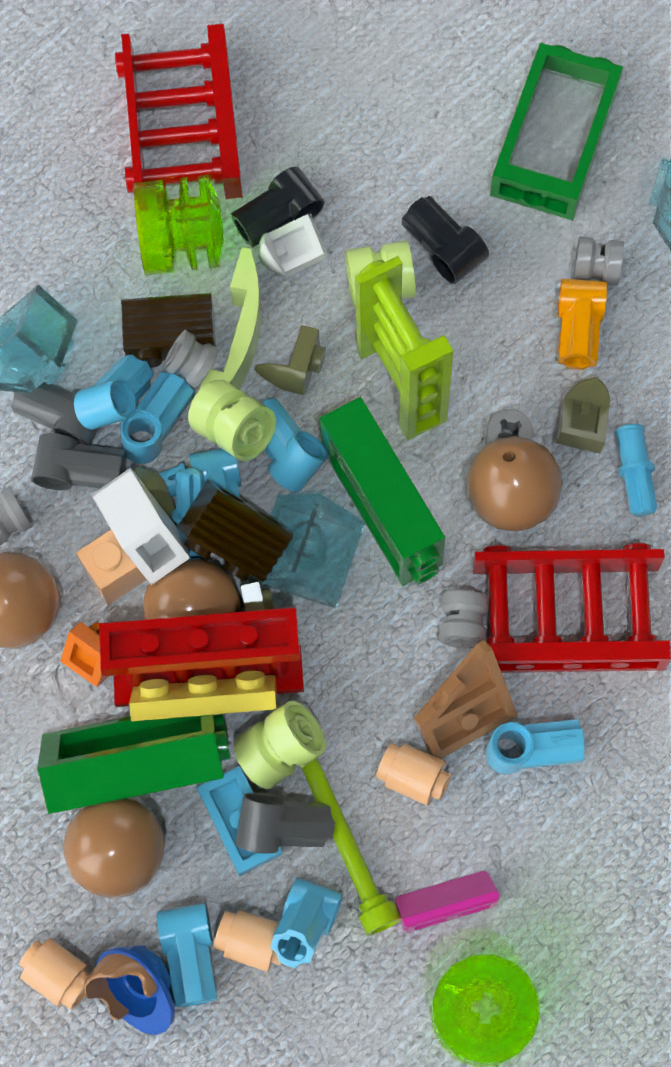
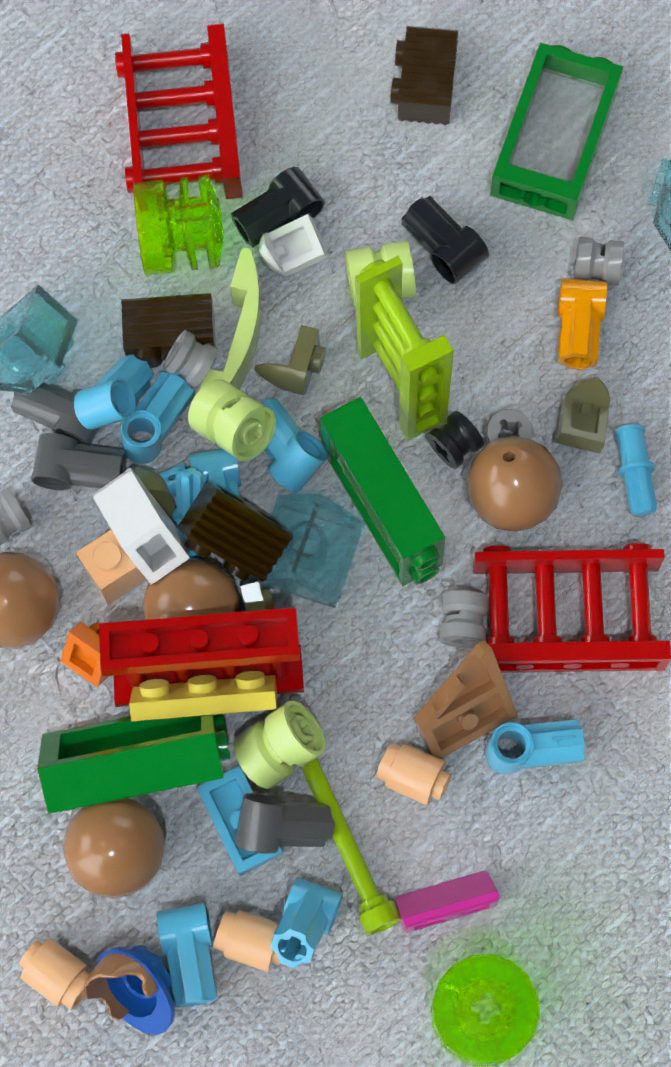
none -> dark brown brick [390,26,458,125]
none -> black wheel [427,411,484,469]

